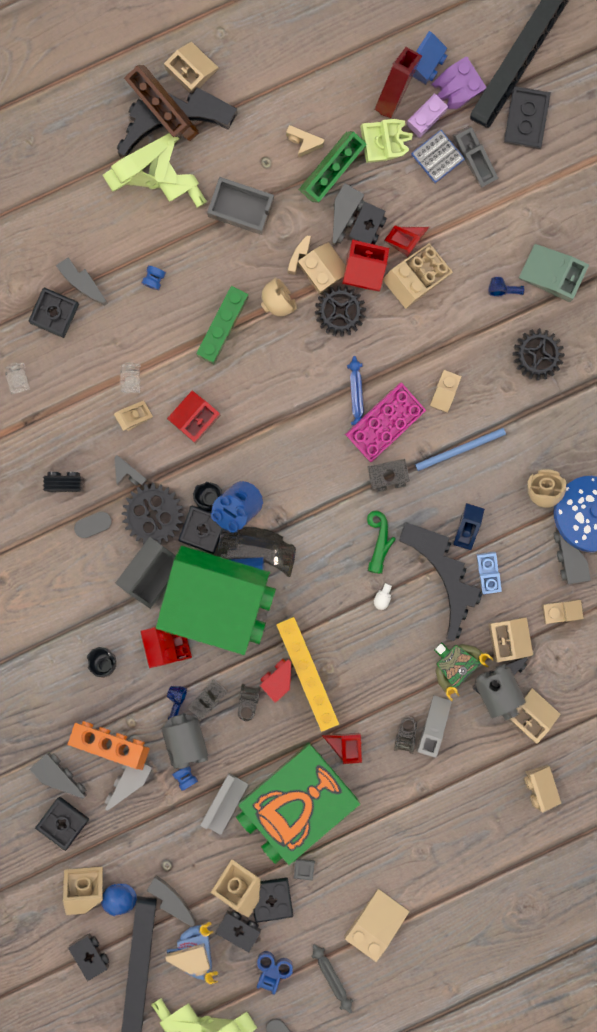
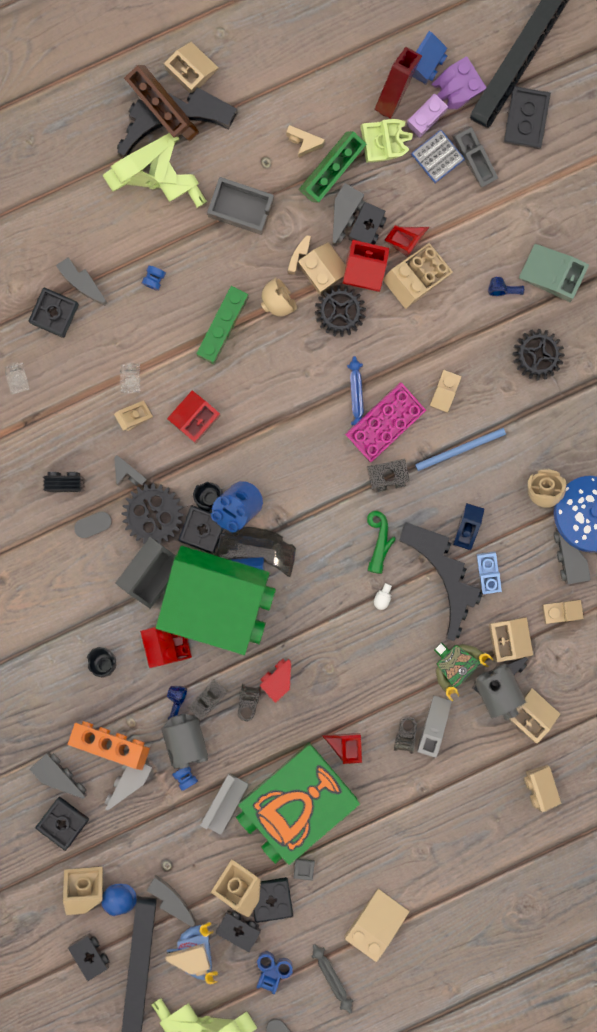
yellow brick [276,617,339,732] -> none

